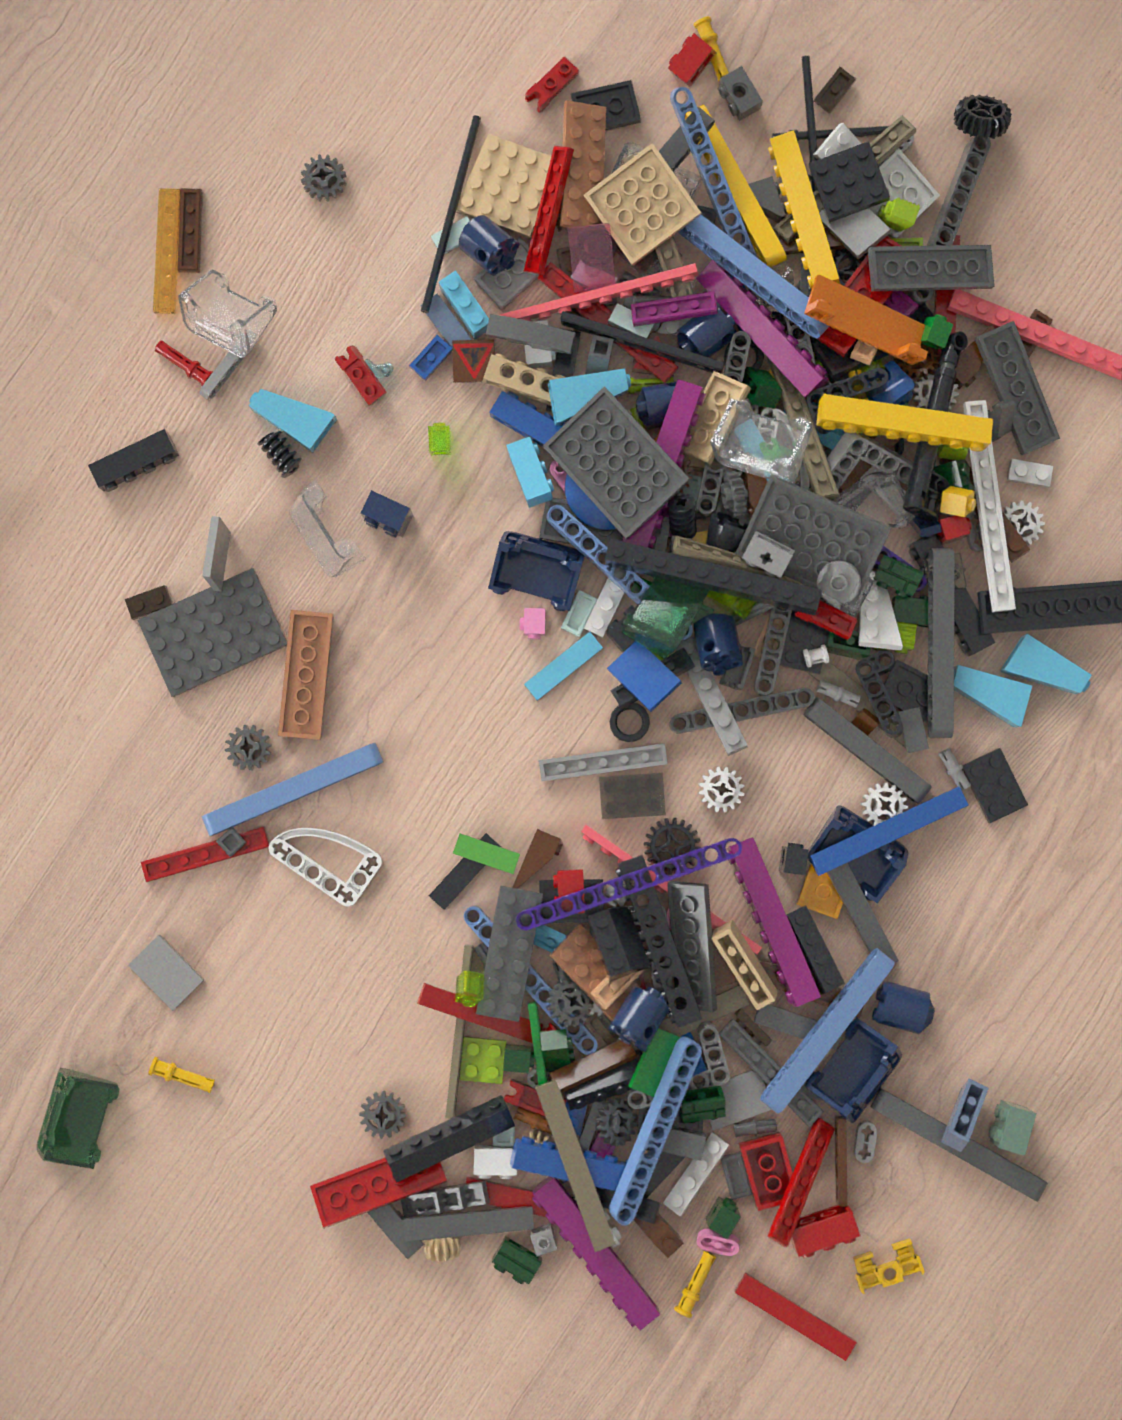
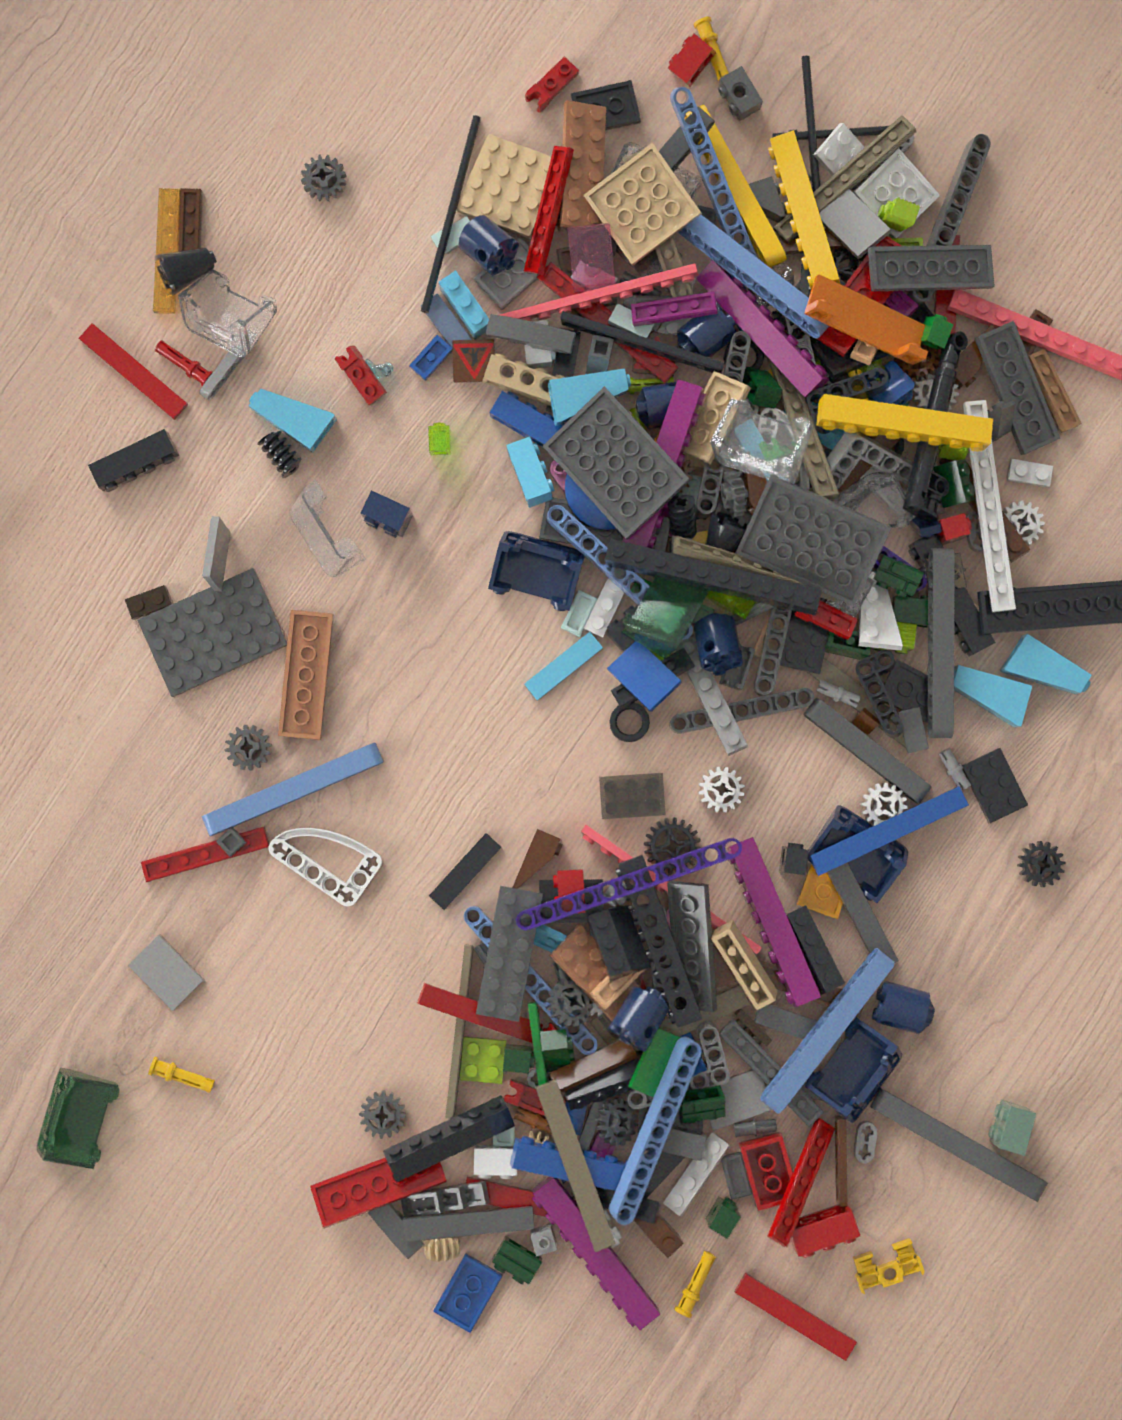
bright green tile [453,833,520,874] -> none
clear neon green brick [455,970,484,1007] -> none
bright pink brick [520,608,546,640] -> none
light grey plate [539,743,668,781] -> none
bright pink plate [697,1229,740,1256] -> none
light grey brick [742,531,795,578] -> none
white bush [803,644,829,668] -> none
black plate [808,141,890,223] -> none
dark brown plate [813,67,856,114] -> none
light grey tile [817,561,861,604] -> none
yellow brick [940,486,976,517] -> none
sand blue brick [941,1079,989,1152] -> none
black gear [954,94,1012,140] -> none
none -> red tile [78,323,188,420]
none -> black cone [154,248,217,296]
none -> blue tile [433,1253,503,1333]
none -> black gear [1017,841,1066,887]
none -> medium nougat plate [1028,349,1082,433]

